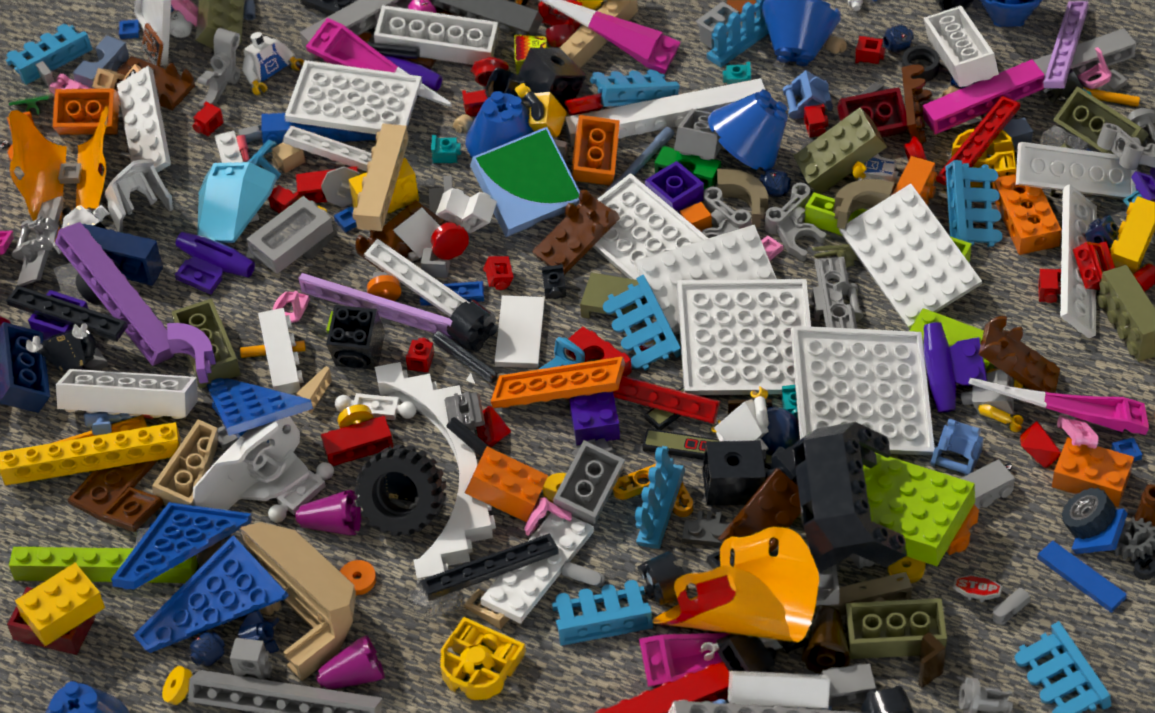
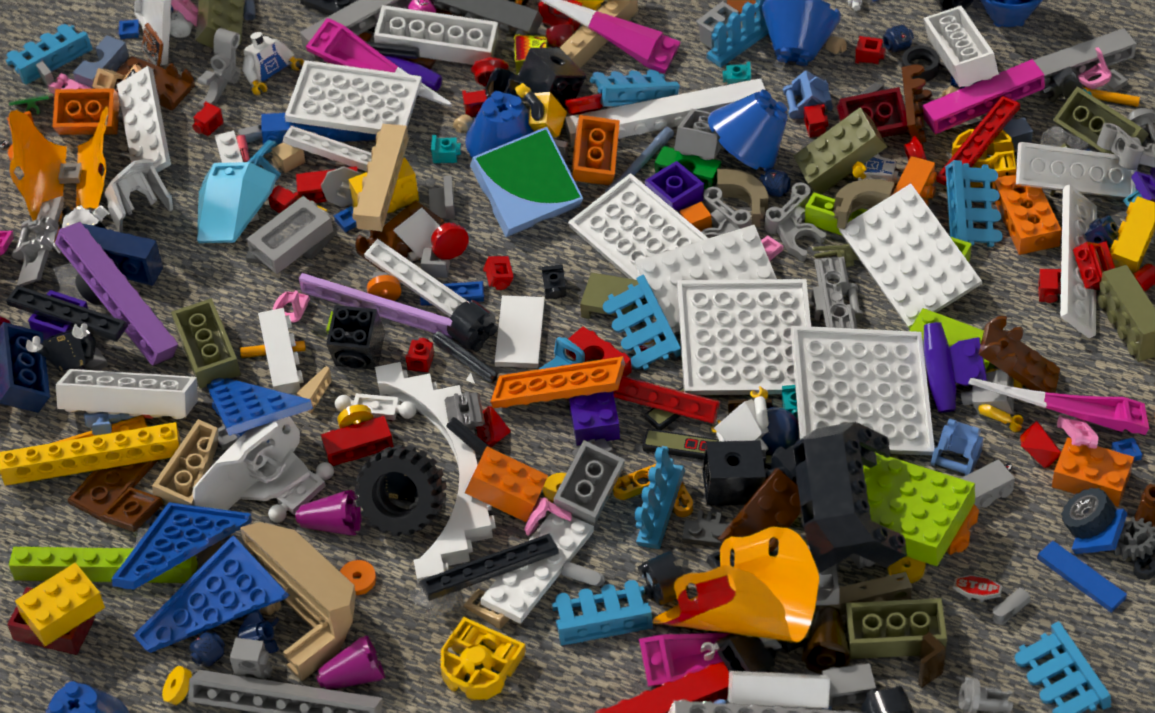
medium lavender arch [167,323,216,383] -> none
dark purple plate [175,232,255,295] -> none
white brick [436,188,497,233] -> none
reddish brown hinge [532,190,620,275] -> none
lavender tile [1043,1,1089,88] -> none

